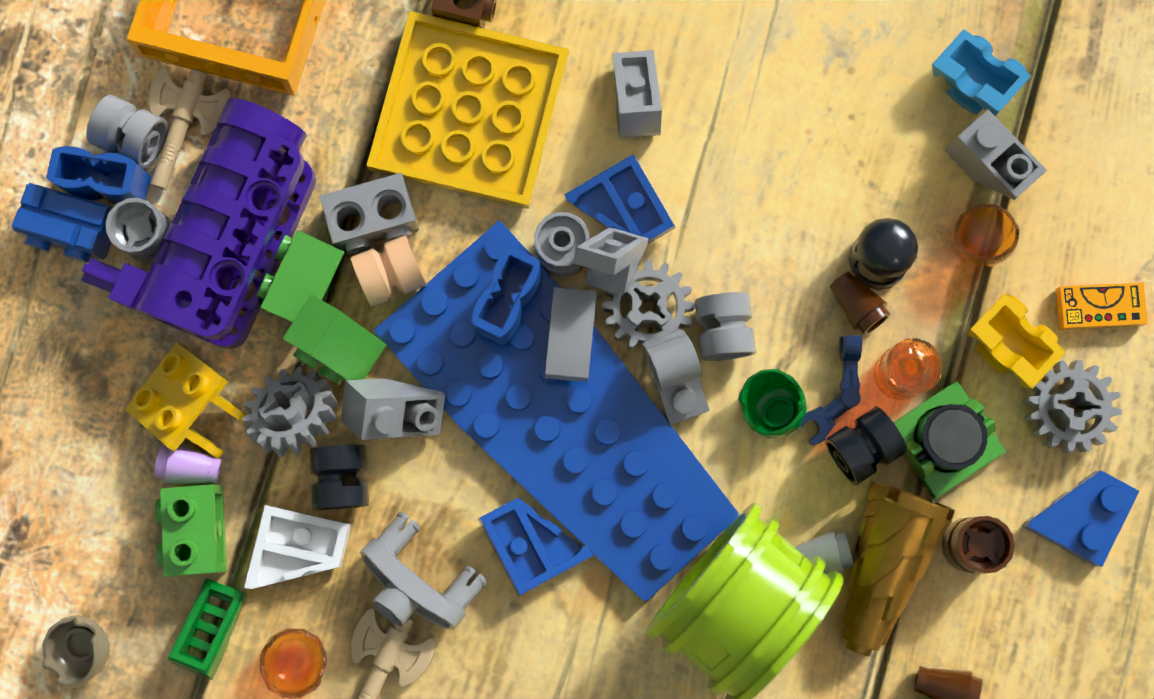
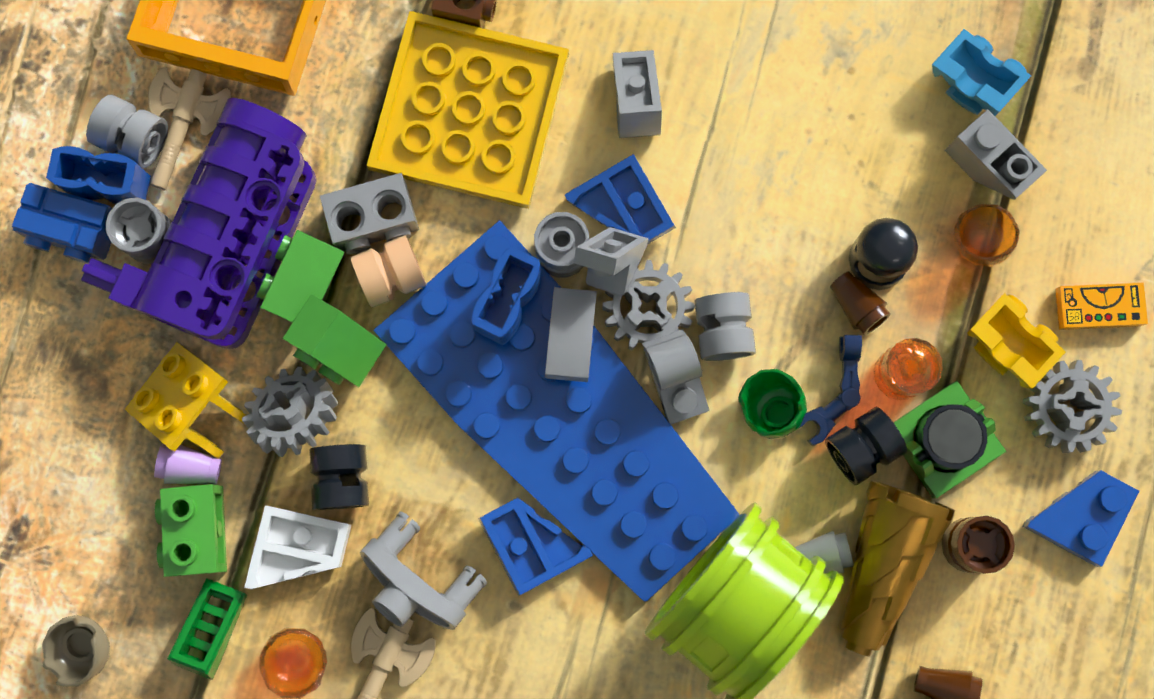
light grey slope [341,378,445,440] -> none

